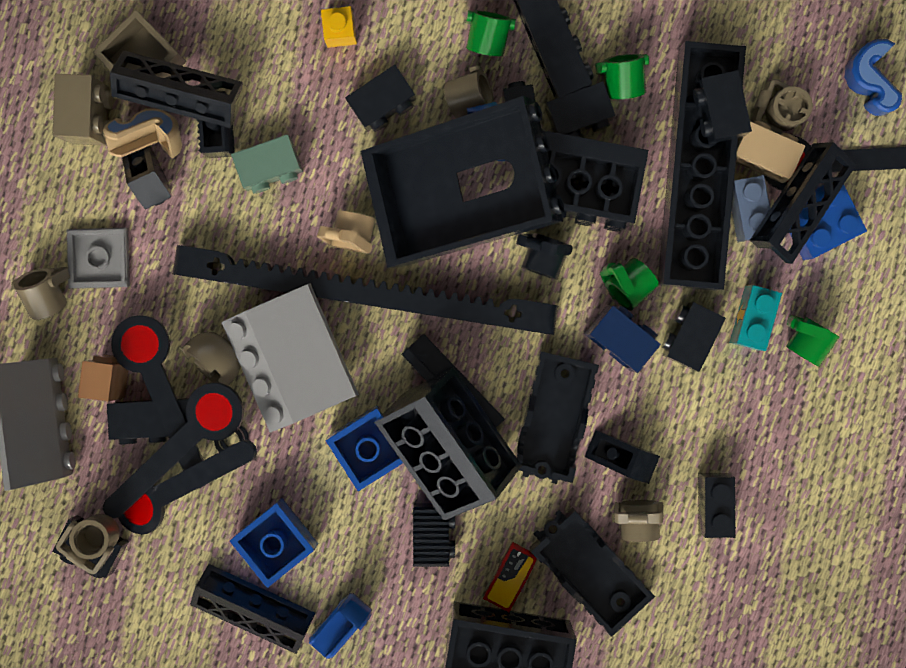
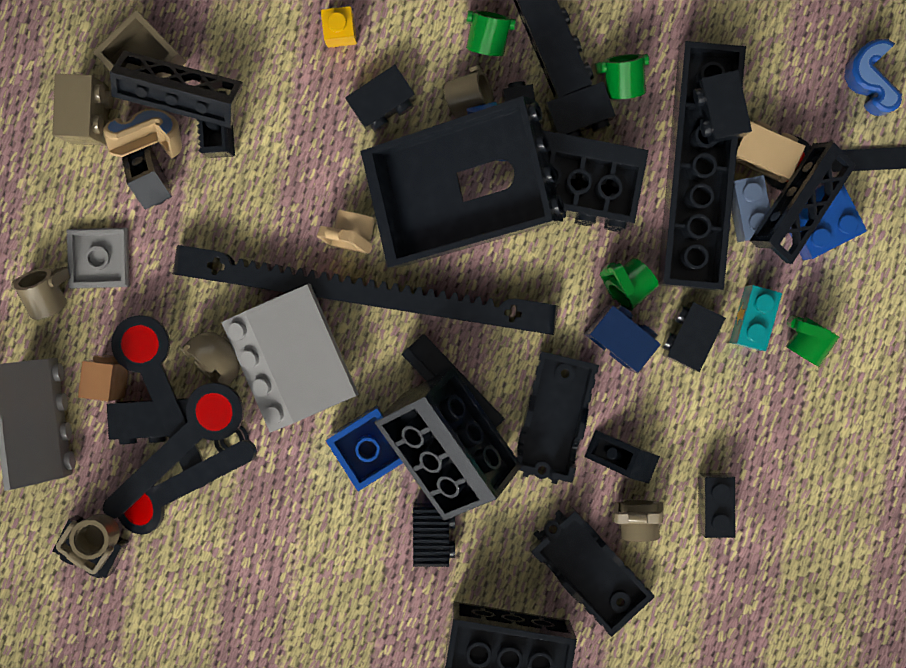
black fence [190,564,315,654] -> none
blue brick [230,498,319,588] -> none
sand green brick [231,134,303,194] -> none
blue animal [309,593,372,659] -> none
slope [483,542,537,612] -> none
black piece [516,233,573,280] -> none
dark tan piece [751,79,813,135] -> none

